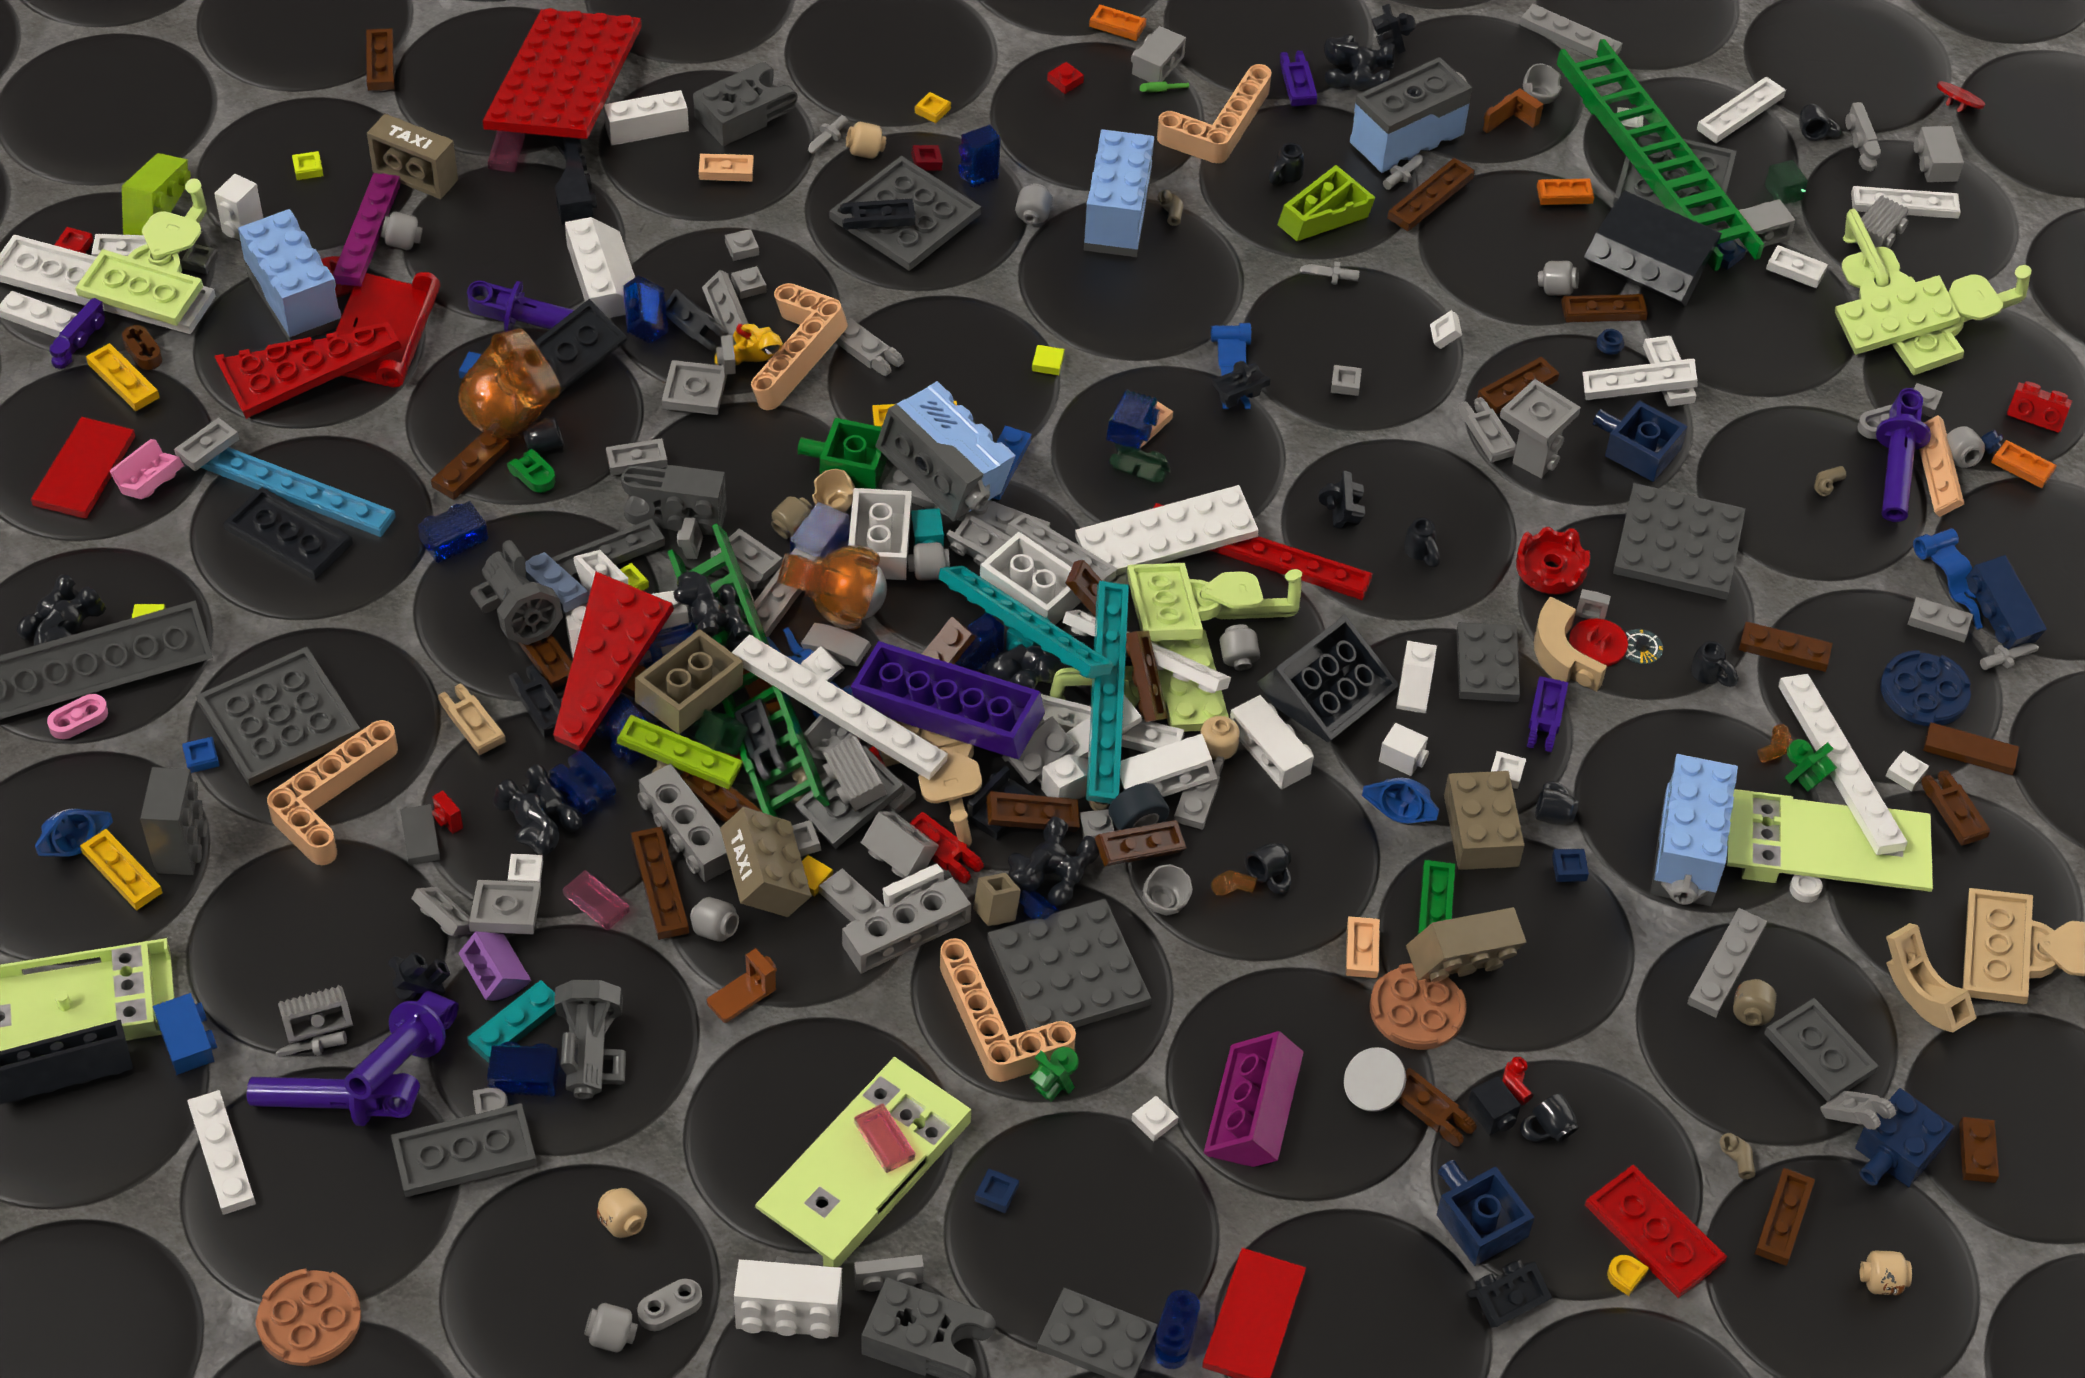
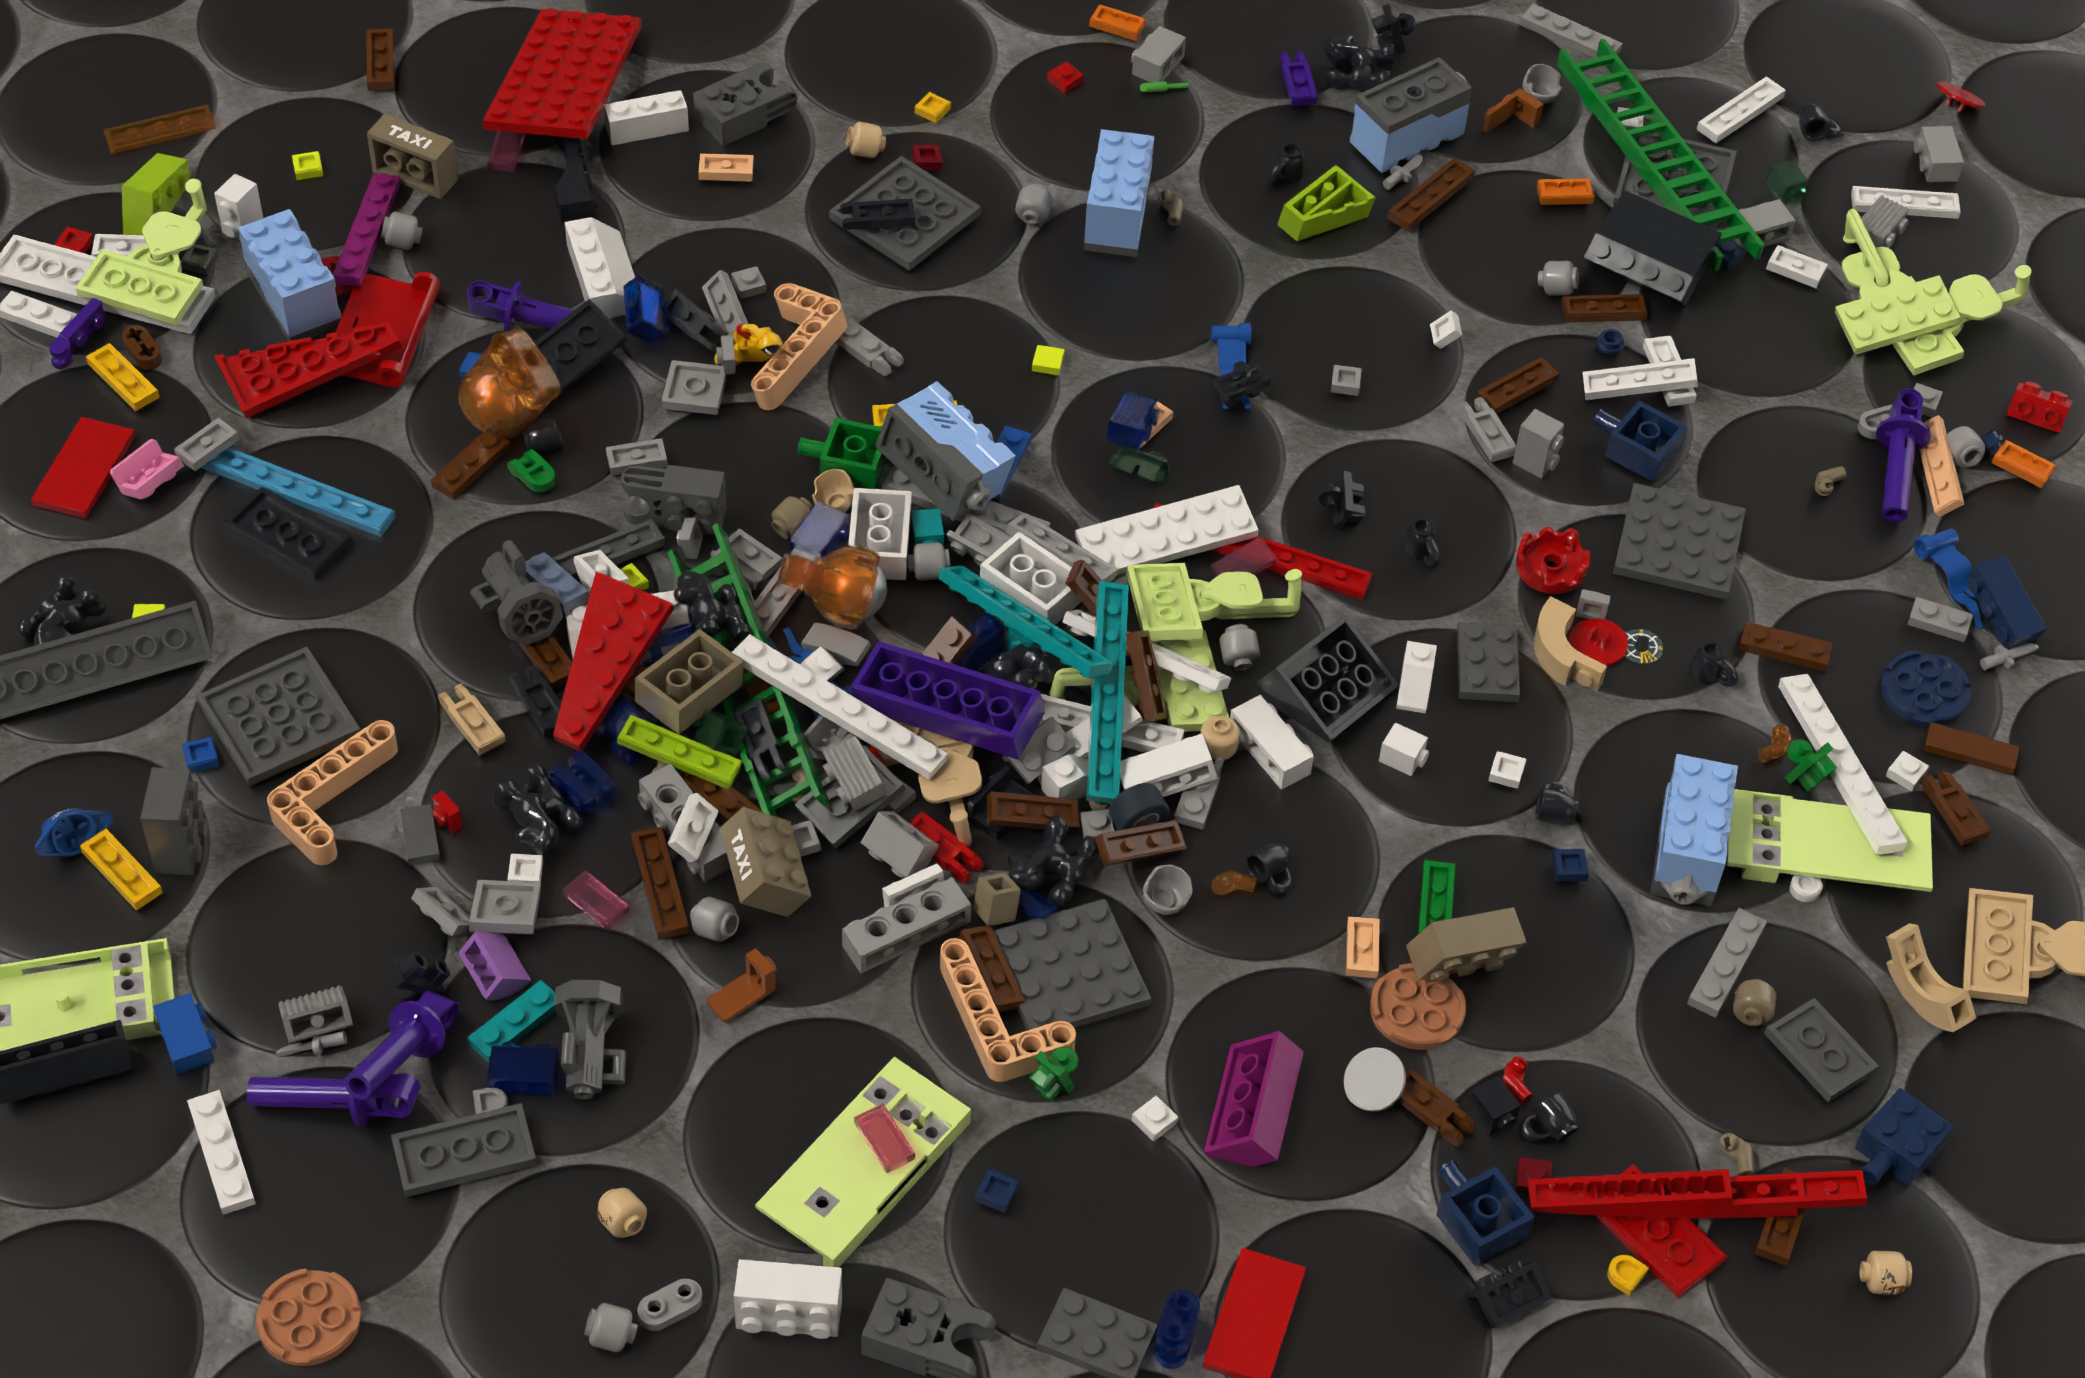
bright pink plate [47,694,108,739] -> none
clear blue brick [417,501,488,563] -> none
light grey plate [725,229,759,261] -> none
yellow tile [802,855,833,897] -> none
light grey piece [808,115,848,153] -> none
light grey plate [819,868,884,922] -> none
light grey plate [854,1255,924,1292] -> none
clear blue brick [958,125,1001,188] -> none
light nougat beam [1157,64,1272,164] -> none
light grey piece [1300,261,1359,285] -> none
blue hat [1362,777,1439,823] -> none
dark tan brick [1444,771,1524,870] -> none
light grey plate [1500,379,1581,446] -> none
dark purple hinge [1527,676,1569,752] -> none
light grey hinge [1820,1091,1896,1130] -> none
light grey hinge [1845,102,1881,172] -> none
reddish brown plate [1959,1117,1999,1183] -> none
none -> clear orange tile [103,105,216,154]
none -> white plate [668,793,718,862]
none -> reddish brown plate [959,925,1025,1012]
none -> clear pink tile [1211,536,1276,576]
none -> dark red plate [1516,1157,1552,1194]
none -> red slope [1528,1169,1867,1218]

